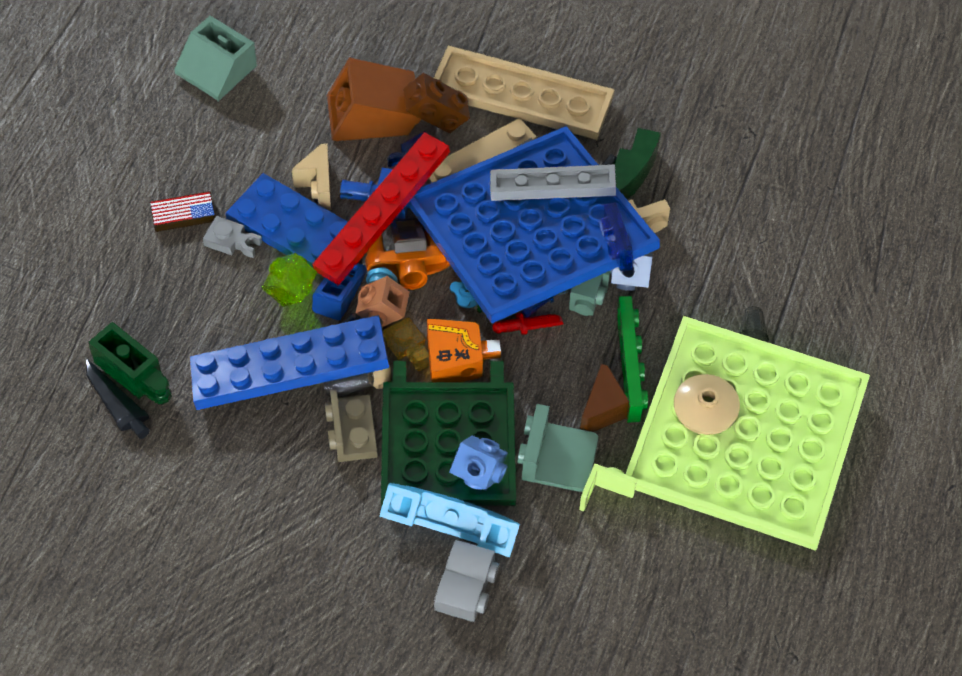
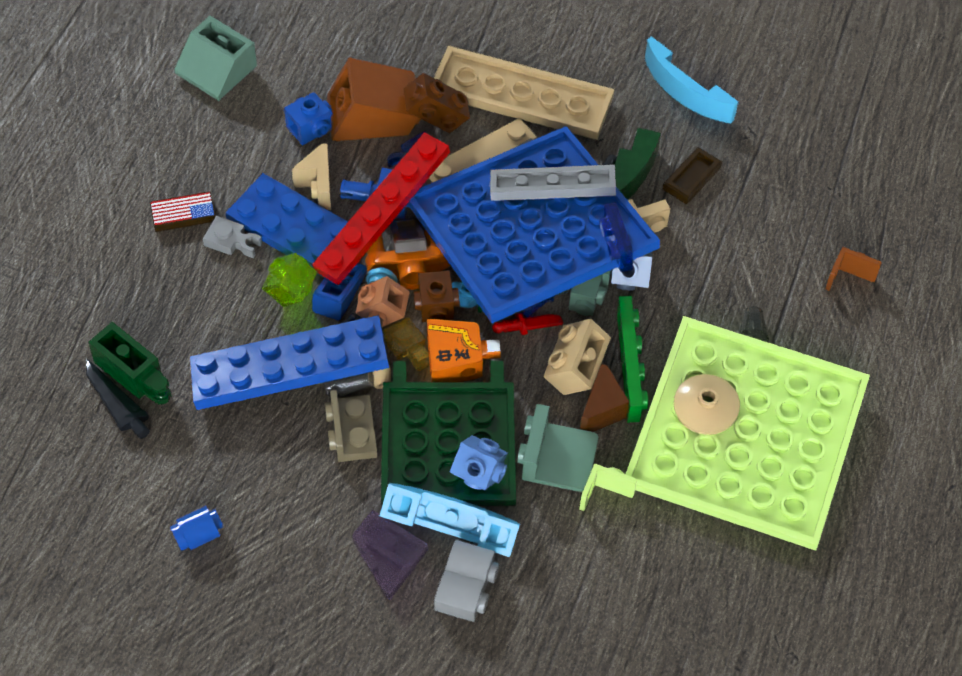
none -> blue brick [170,506,224,551]
none -> blue brick [284,92,333,145]
none -> clear purple wing [352,510,428,600]
none -> reddish brown brick [413,271,460,322]
none -> tan brick [543,319,611,395]
none -> medium azure slope [645,36,738,123]
none -> dark brown tile [662,147,722,205]
none -> dark orange bracket [825,247,882,291]

